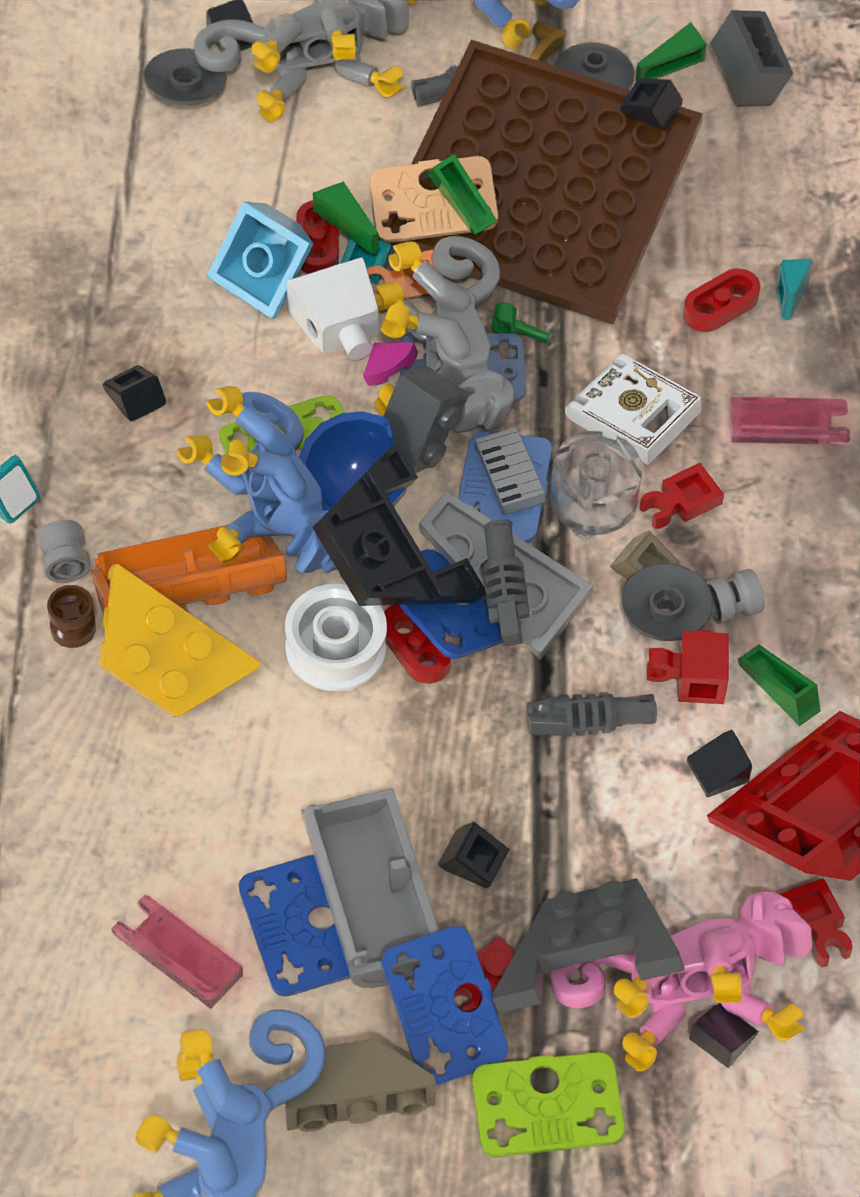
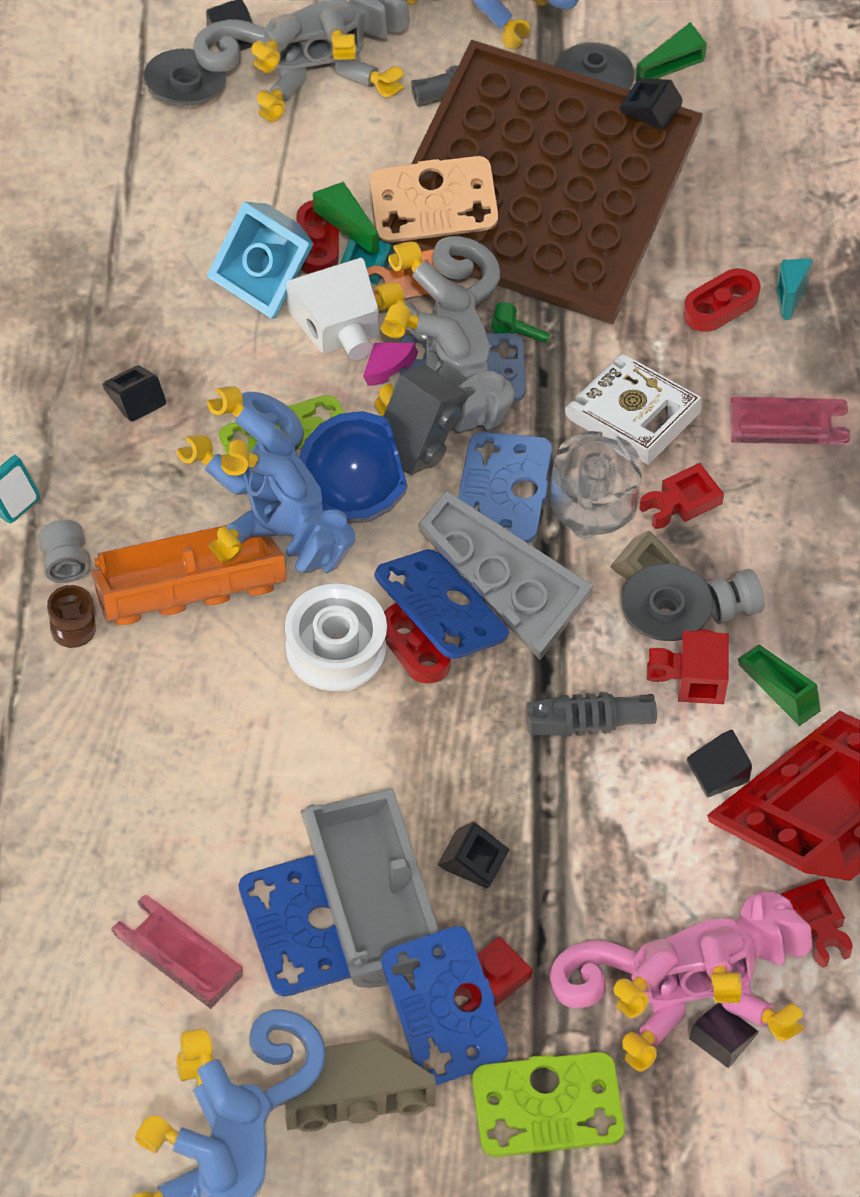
yellow wing [98,564,261,717] -> none
black wing [312,443,486,606] -> none
green piece [427,154,497,236] -> none
light grey tile [475,427,546,515] -> none
dark grey hinge [483,519,530,646] -> none
dark grey wing [492,878,685,1014] -> none
pearl gold bar [529,20,567,62] -> none
dark grey brick [710,10,794,106] -> none

